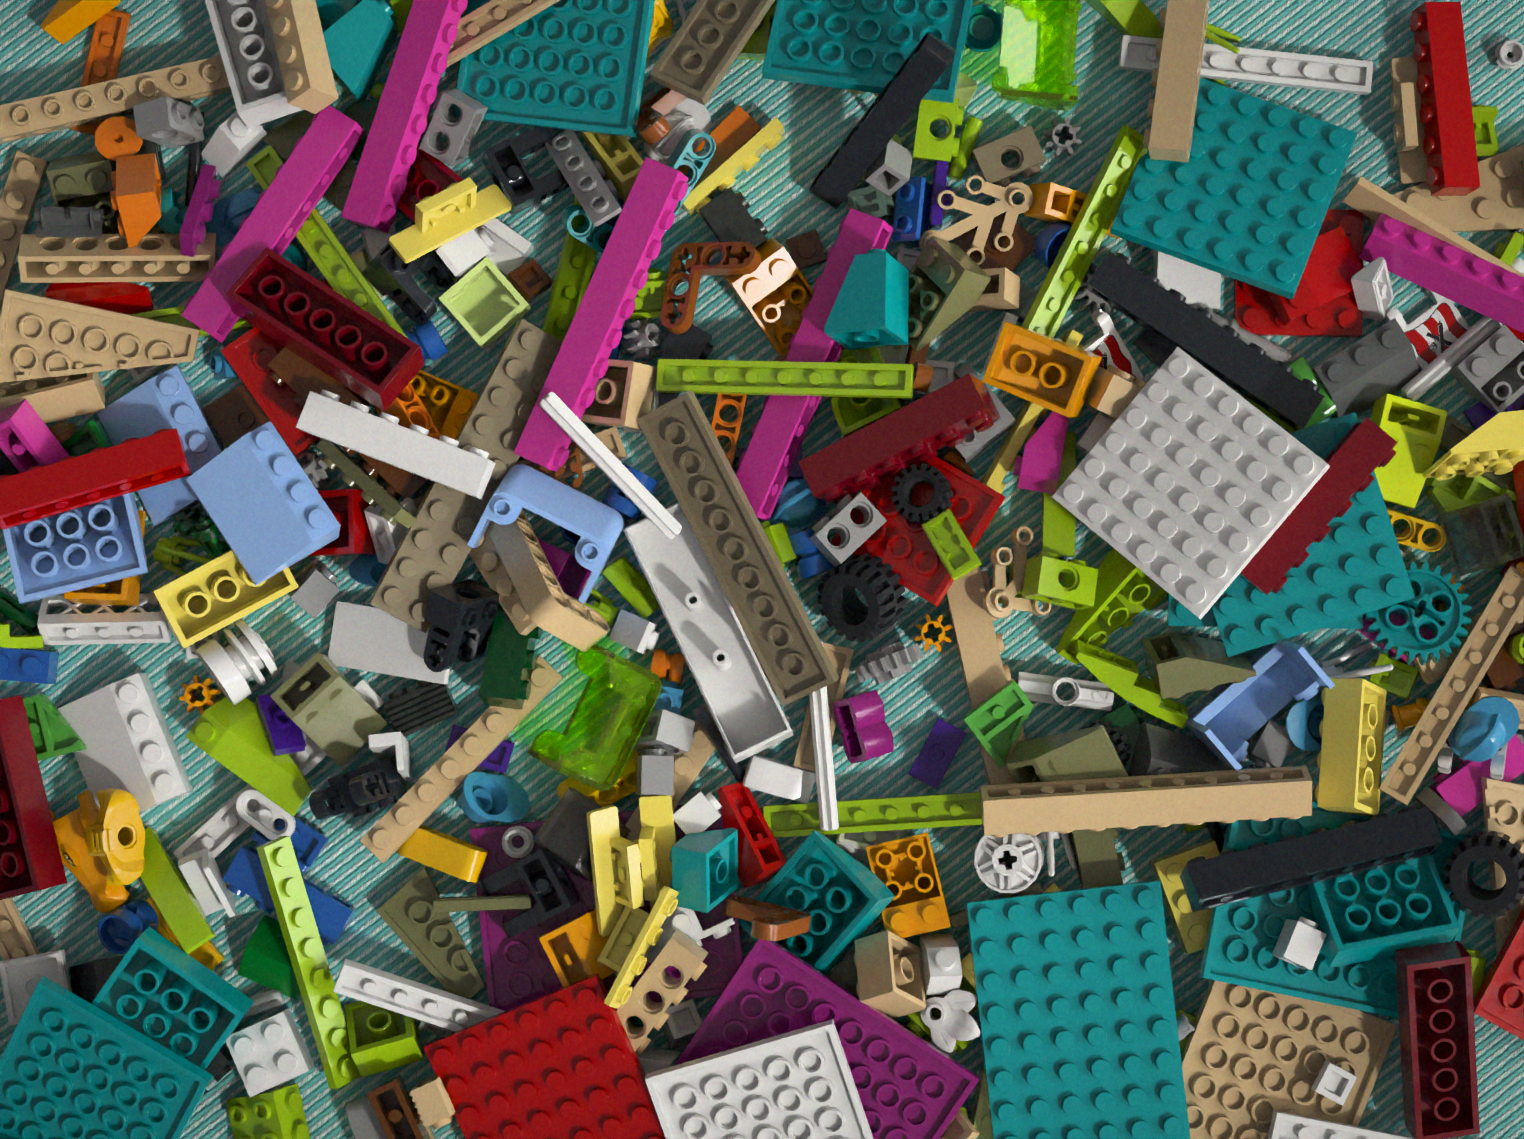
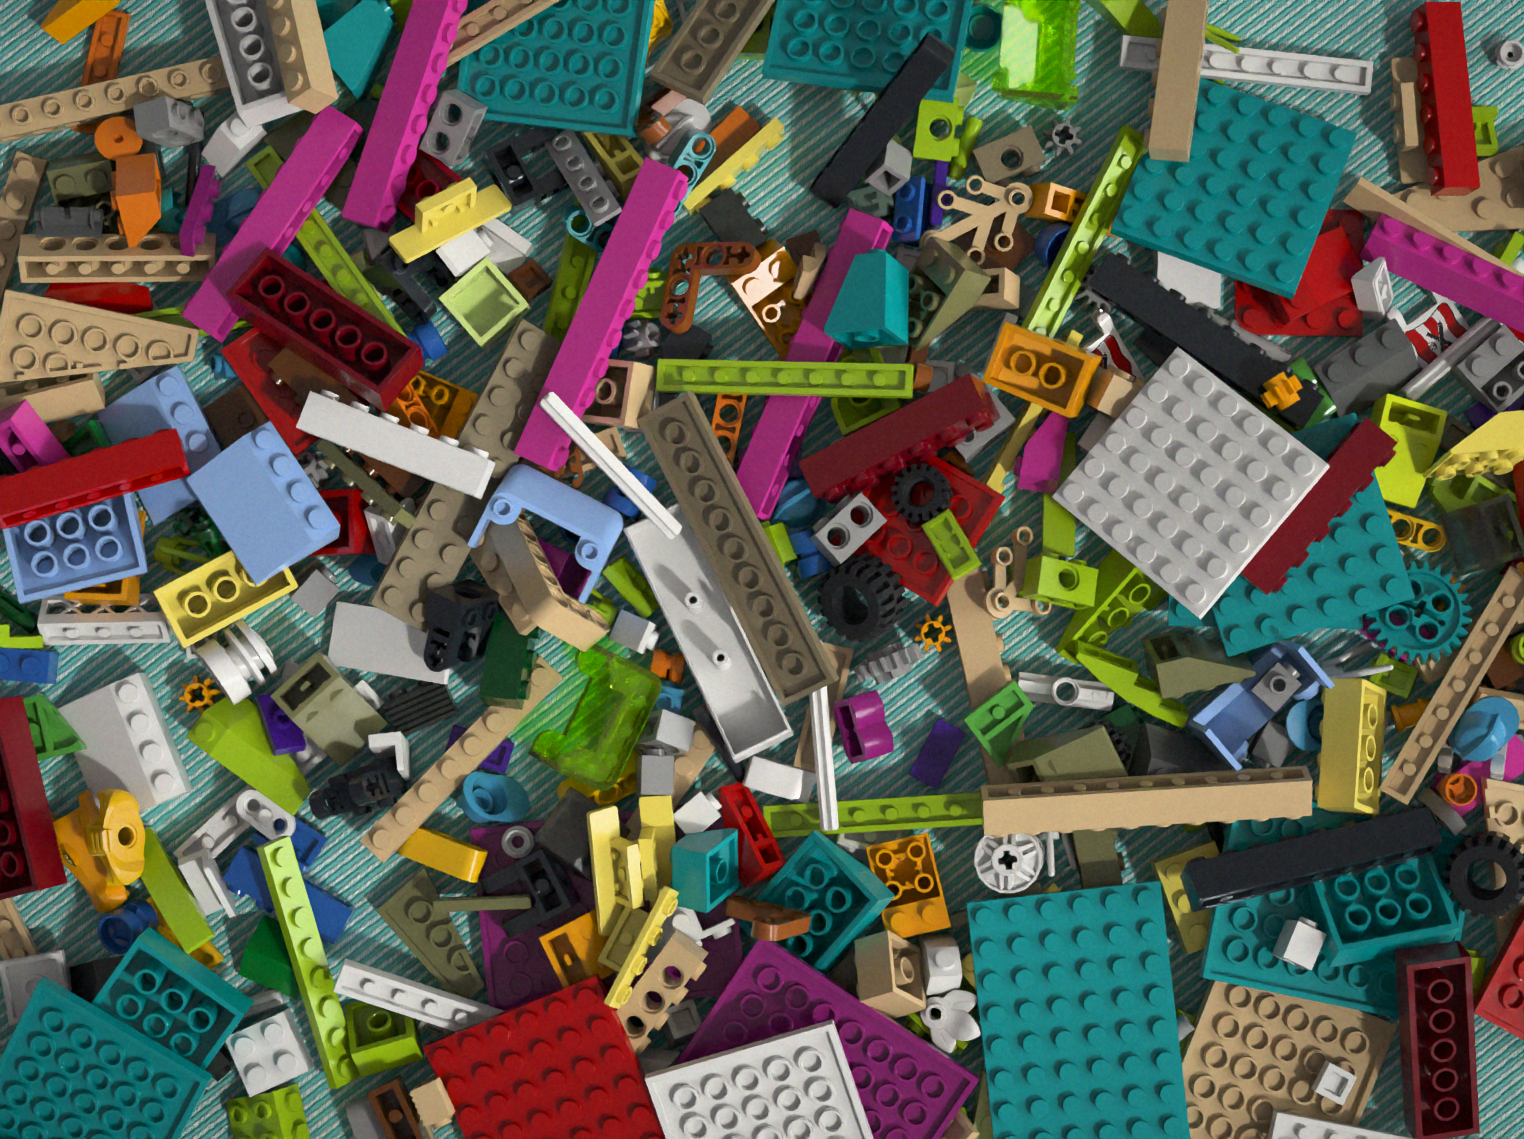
none -> tan slope [793,242,827,299]
none -> light grey brick [1249,662,1302,712]
none -> light orange gear [1261,371,1303,412]
none -> orange wheel [1438,773,1477,806]

